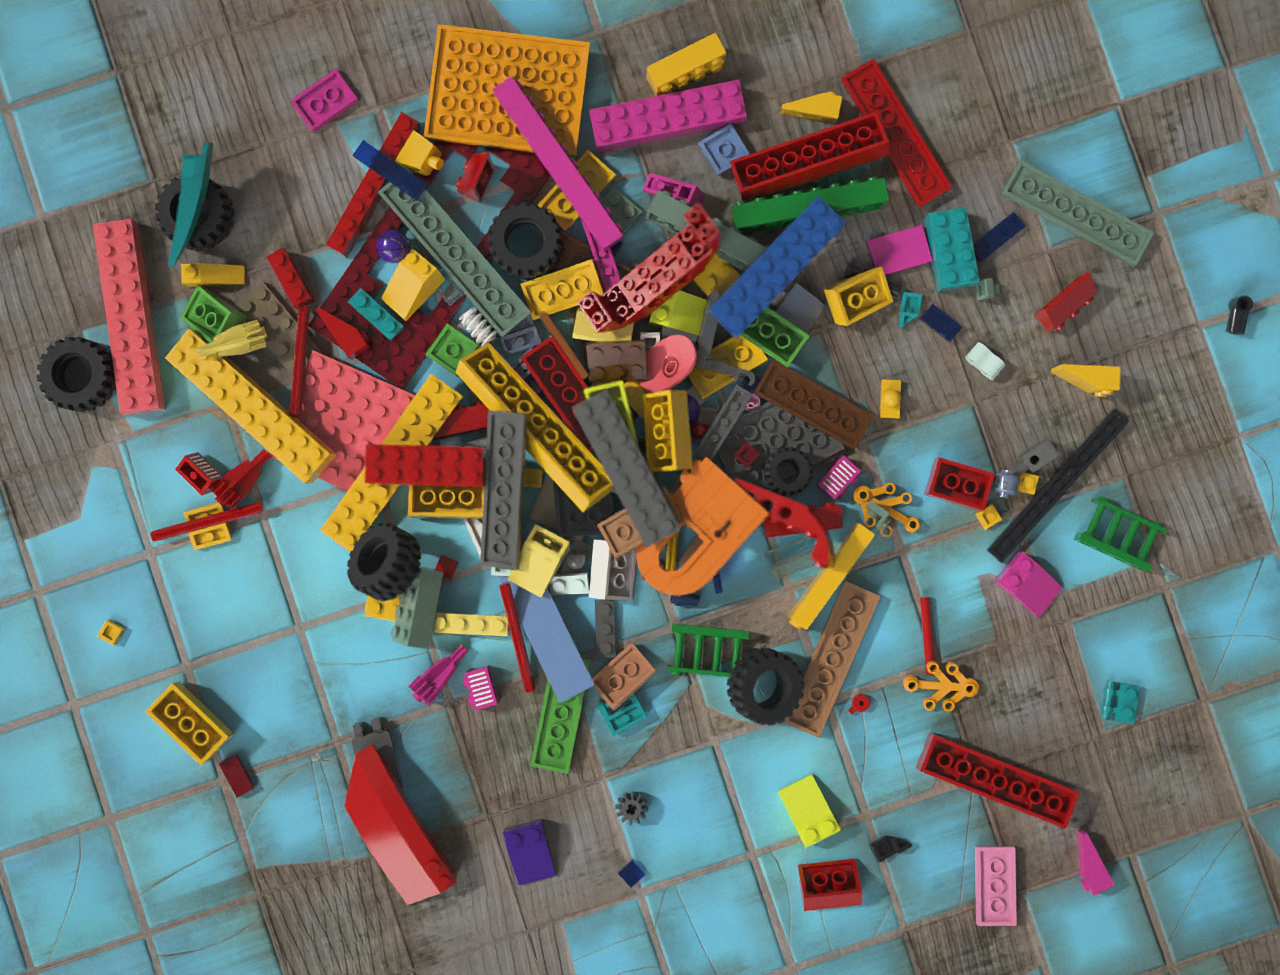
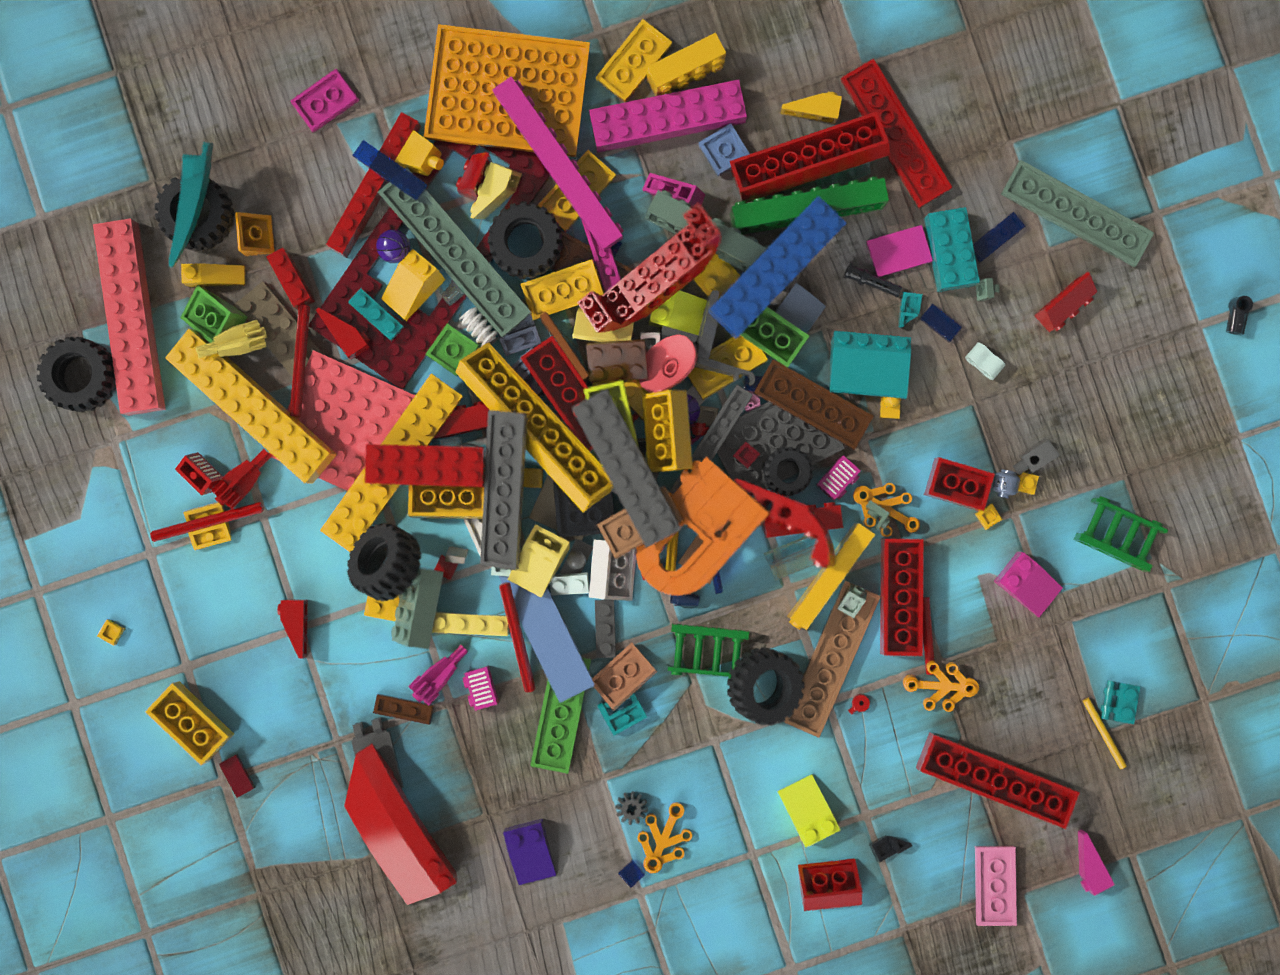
sand green plate [600,187,642,235] -> none
yellow slope [823,267,893,326] -> none
black plate [986,409,1129,563] -> none
yellow slope [1051,364,1120,397] -> none
none -> light orange slope [235,212,274,256]
none -> red slope [277,599,308,659]
none -> reddish brown tile [373,694,434,725]
none -> dark tan tile [445,546,468,564]
none -> light yellow slope [471,162,522,220]
none -> yellow plate [595,19,672,102]
none -> light orange plant [637,802,692,873]
none -> teal slope [830,331,911,399]
none -> sand green bracket [837,584,867,618]
none -> red brick [880,539,924,656]
none -> yellow bar [1082,697,1127,769]

